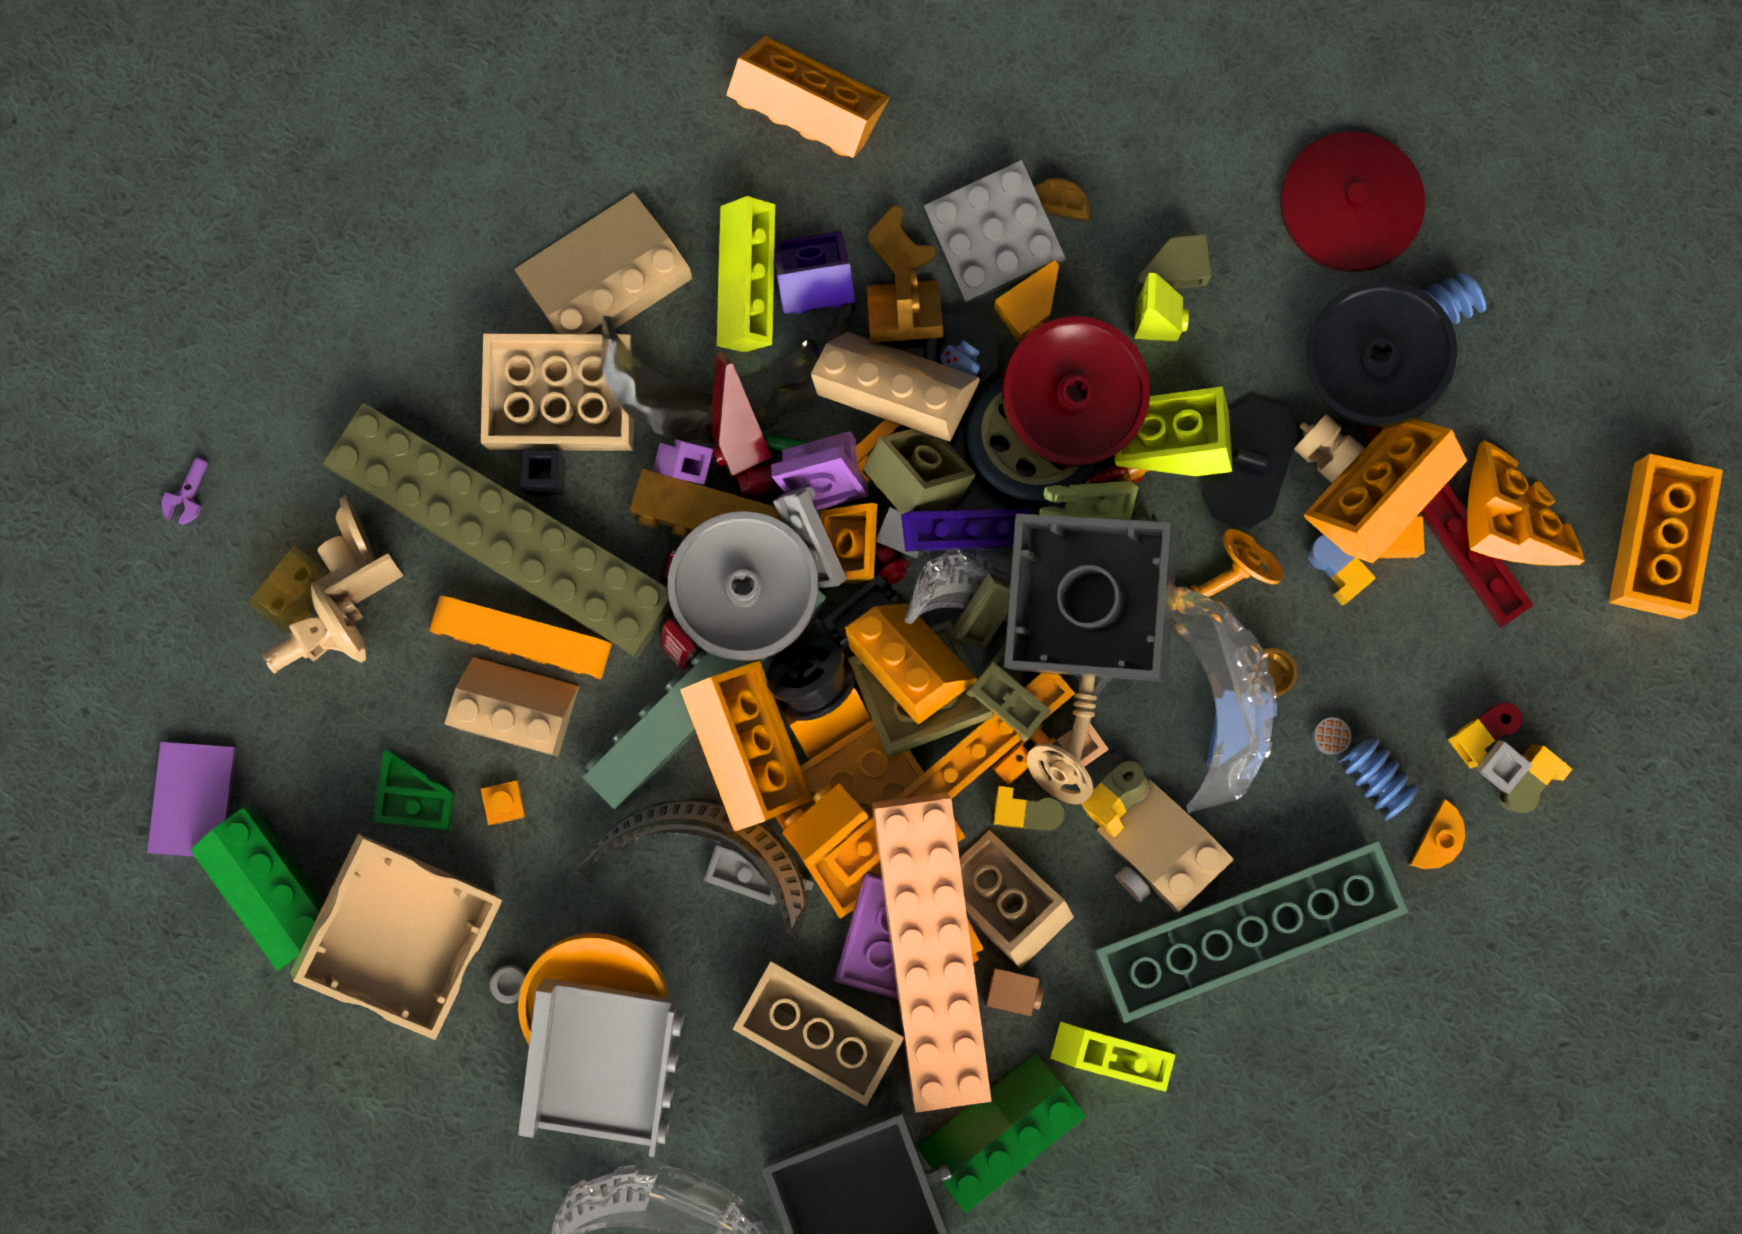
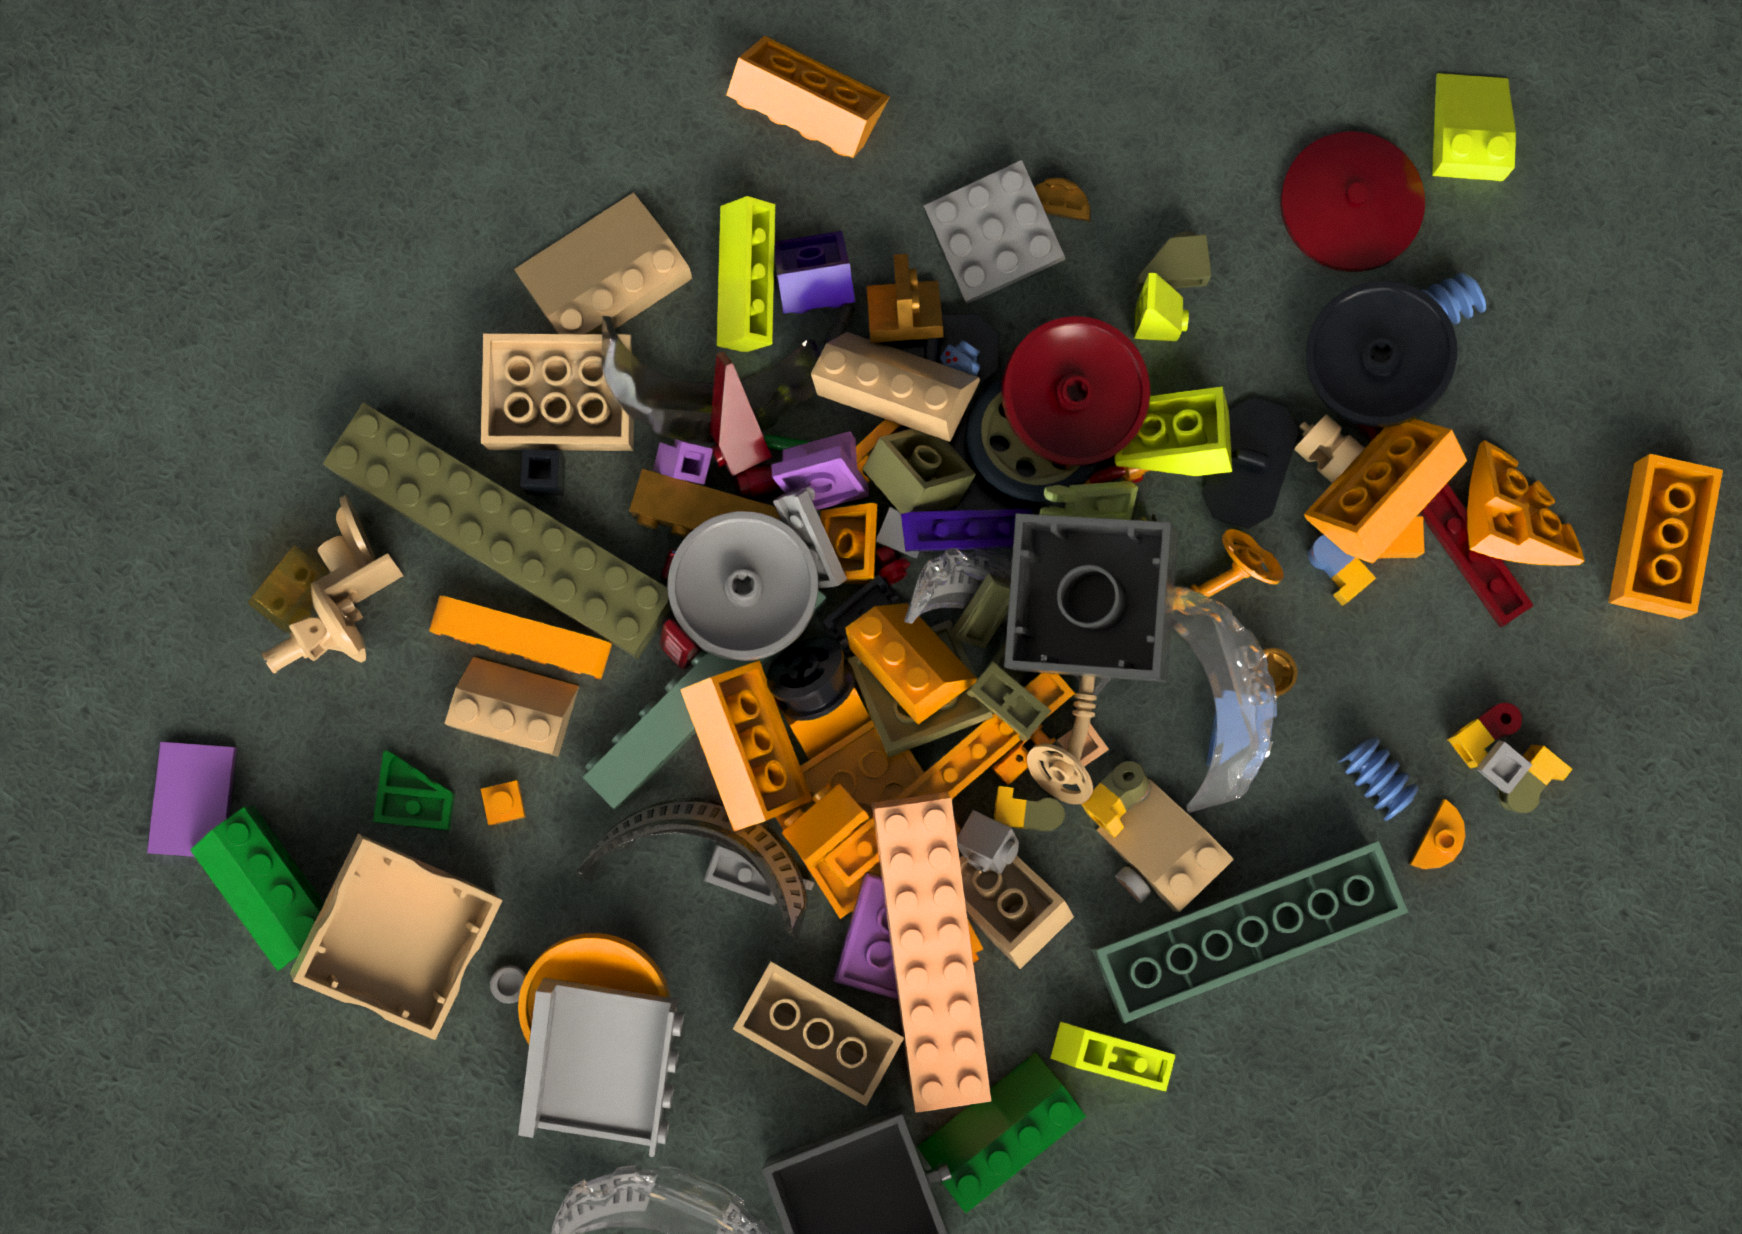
medium lavender bar [161,457,208,525] -> none
pearl gold piece [868,206,936,275] -> none
medium nougat brick [985,968,1044,1016] -> none
light orange slope [994,260,1059,343] -> none
tile [1312,717,1352,755] -> none
none -> light grey brick [957,810,1019,874]
none -> neon yellow slope [1432,73,1516,181]

